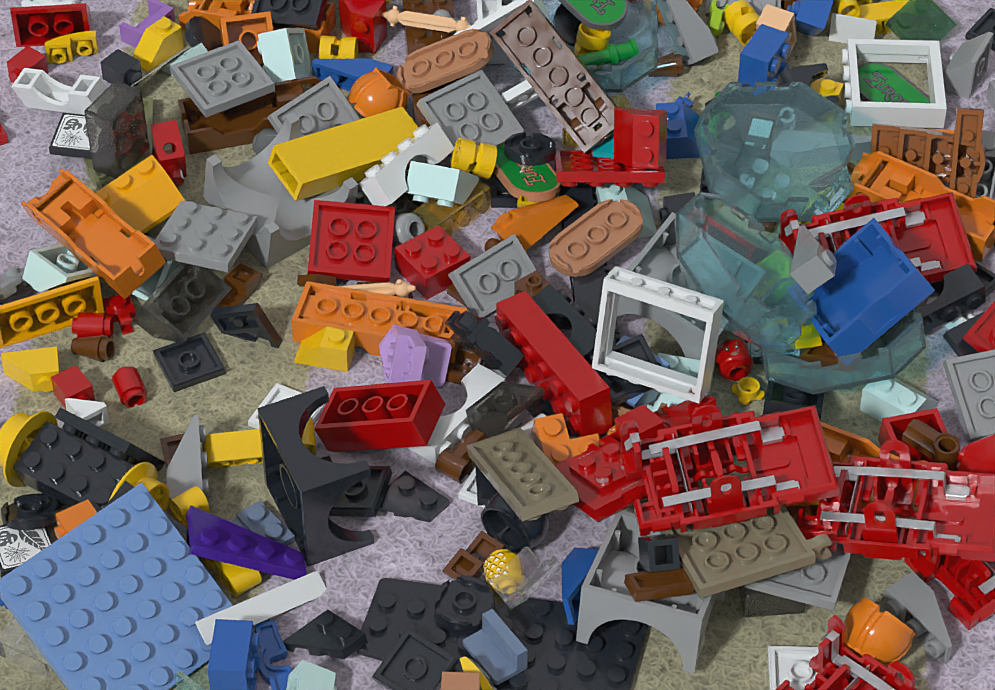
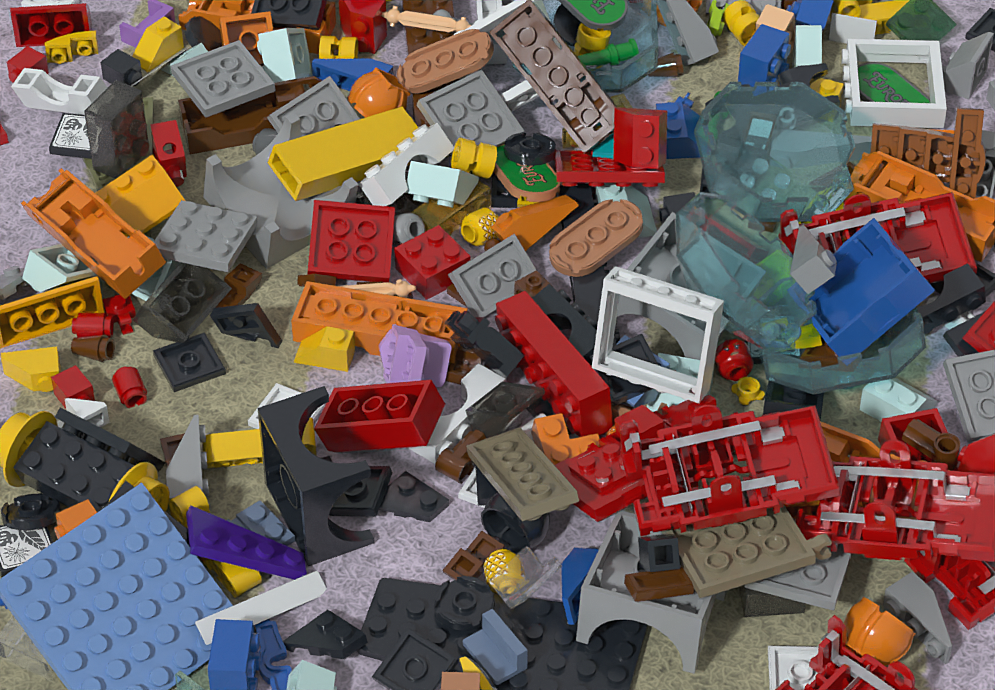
none -> yellow head [461,208,498,247]
none -> light aqua slope [792,25,822,68]

